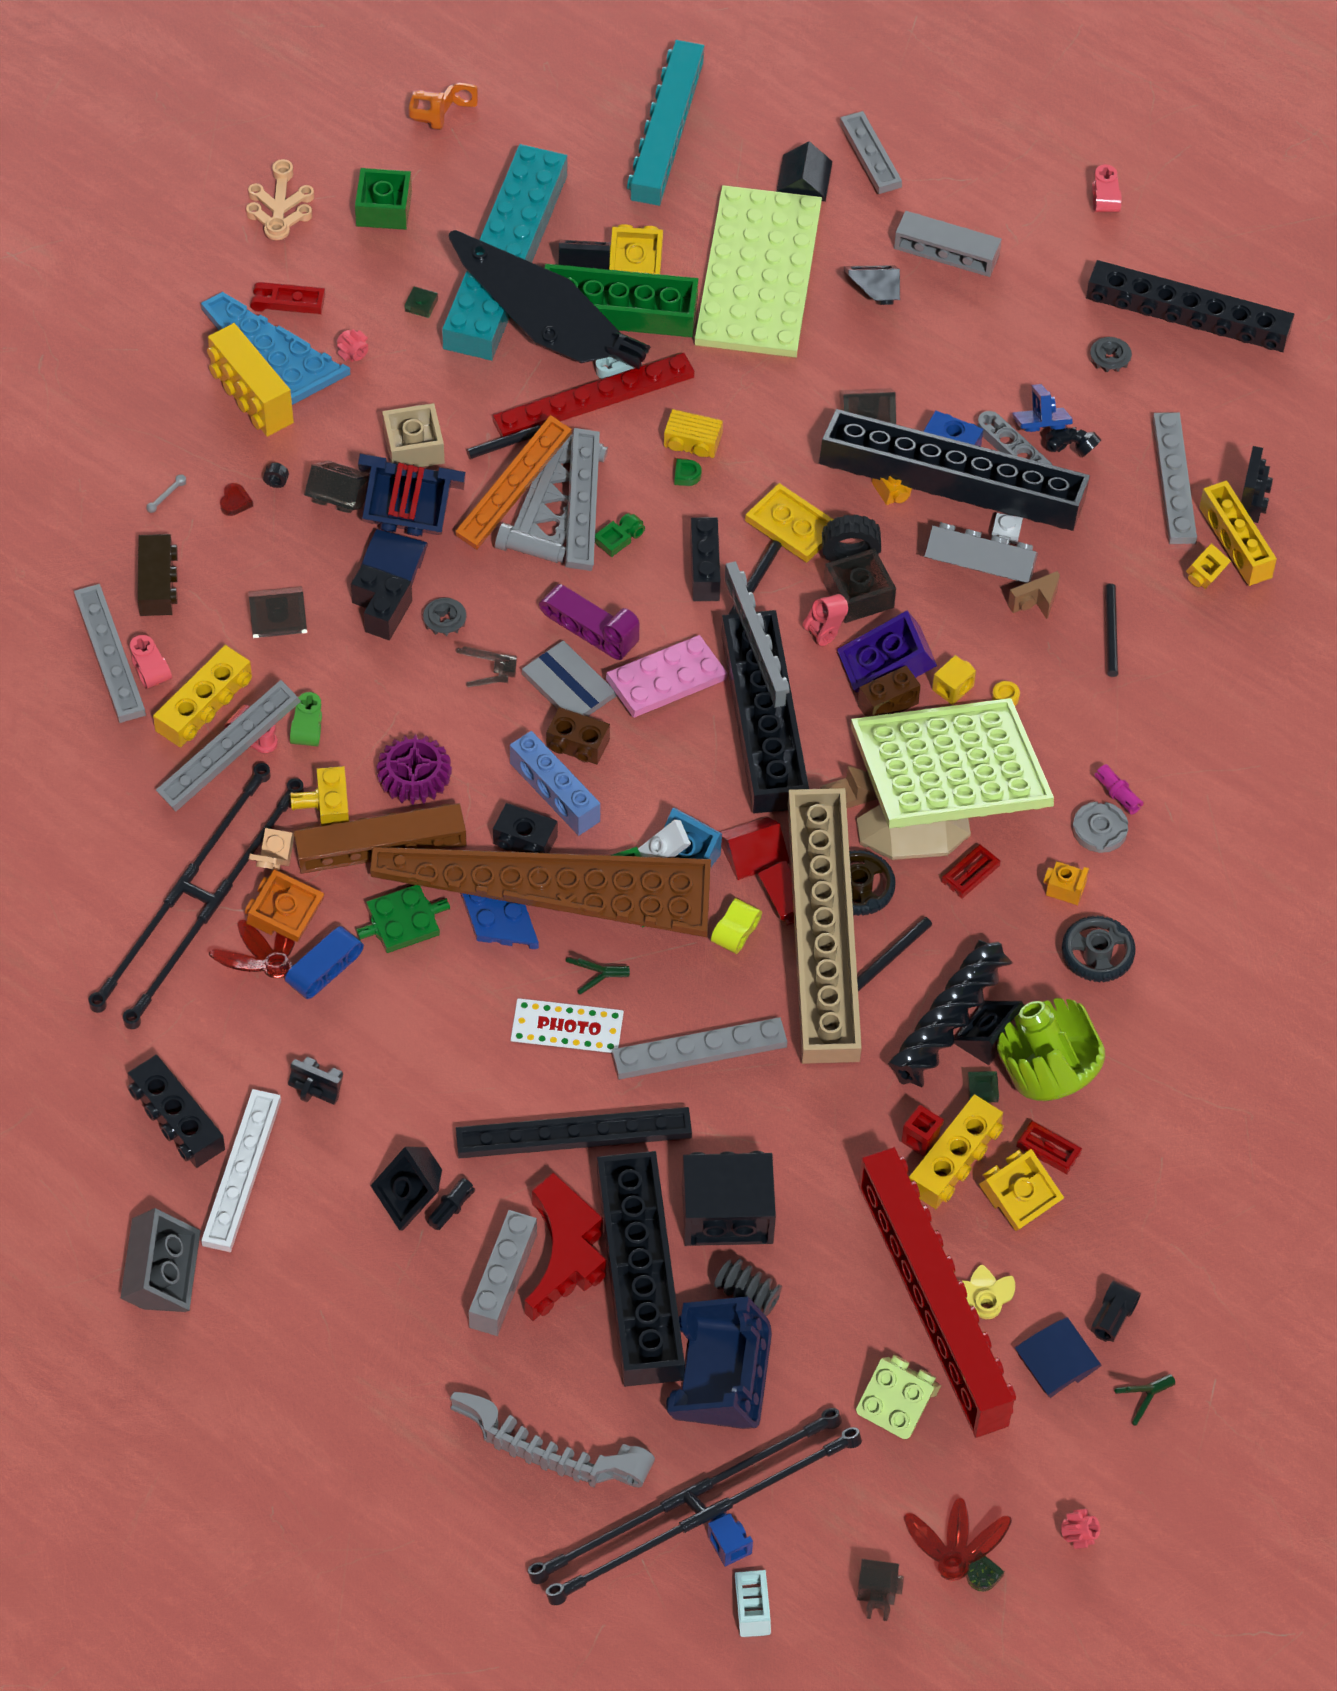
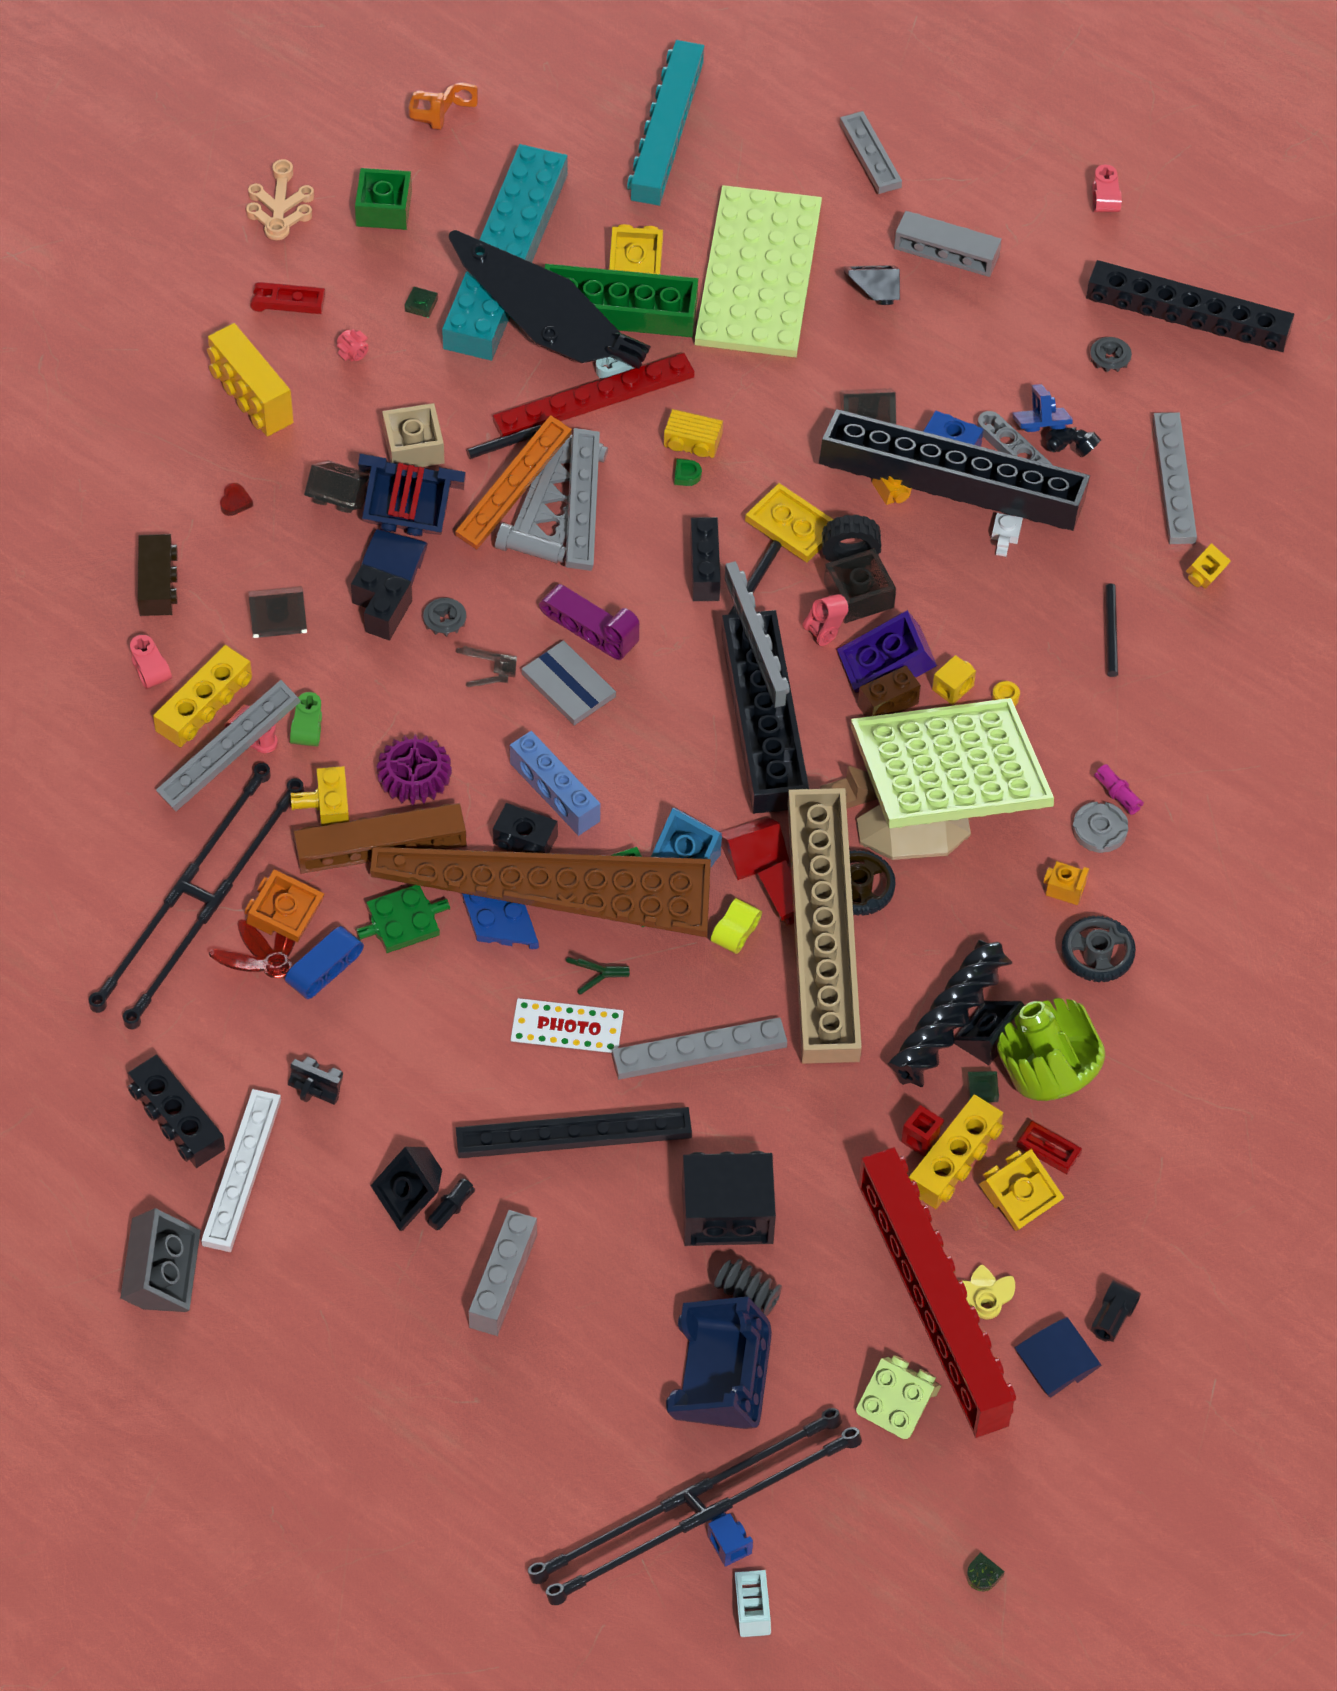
light grey plate [74,584,146,723] -> none
light grey hinge [146,475,186,513] -> none
dark azure wing [201,292,350,405] -> none
light nougat bracket [249,828,294,870] -> none
black axle [263,463,289,488] -> none
light grey piece [450,1392,655,1488] -> none
red arch [524,1173,606,1321] -> none
reddish brown brick [546,707,610,765] -> none
black slope [559,240,611,270] -> none
green plate [595,513,645,557] -> none
black brick [597,1151,685,1387] -> none
bright pink plate [606,635,728,718] -> none
white plate [638,820,691,858] -> none
black slope [776,141,833,202] -> none
black bar [857,917,932,992] -> none
clear smoke brick [857,1559,904,1621] -> none
clear red plant [904,1498,1012,1581] -> none
light grey brick [925,522,1038,583] -> none
red tile [941,844,1001,899] -> none
medium nougat slope [1008,571,1060,619] -> none
coral gear [1061,1509,1100,1549] -> none
dark green plant [1114,1374,1175,1426] -> none
yellow brick [1199,480,1277,586] -> none
black plate [1241,446,1273,523] -> none

